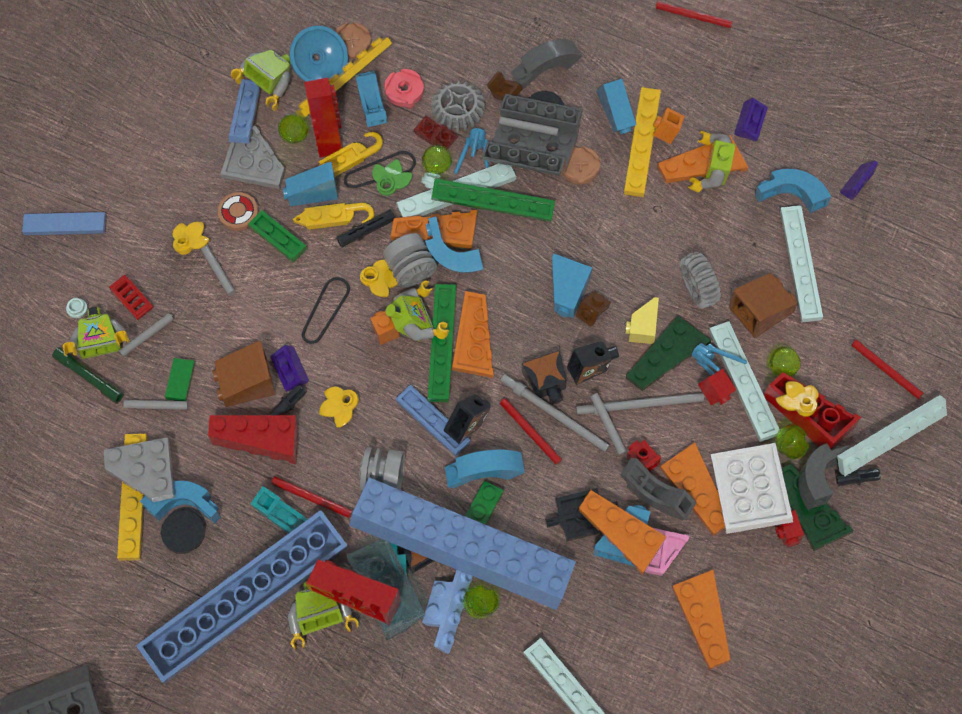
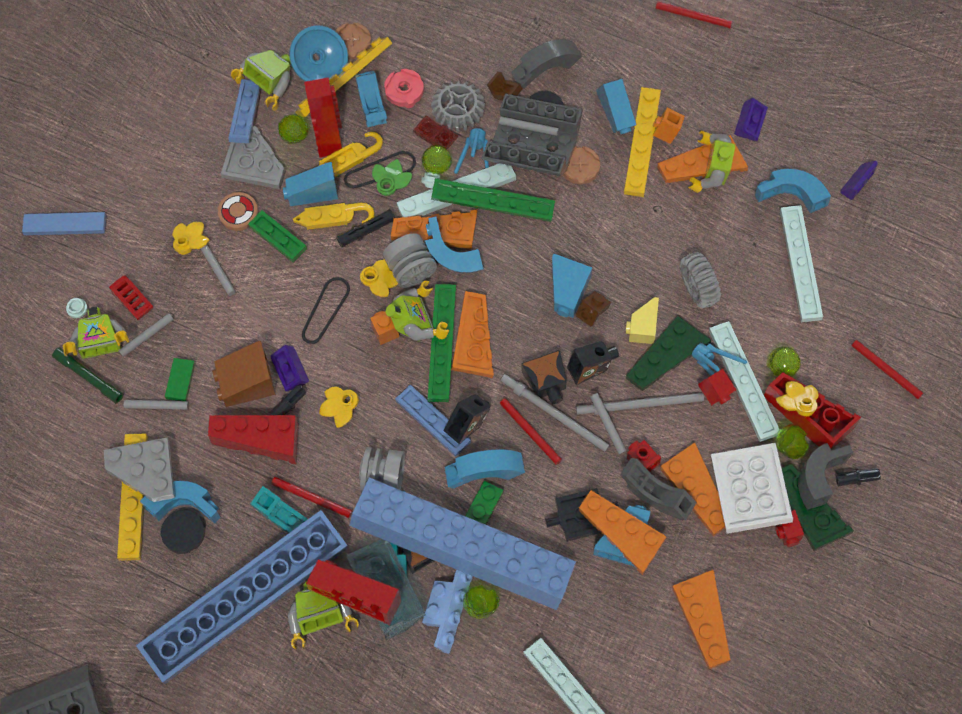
bright pink wing [645,528,689,576] -> none
dark orange slope [729,273,797,339] -> none
light aqua plate [837,395,947,476] -> none

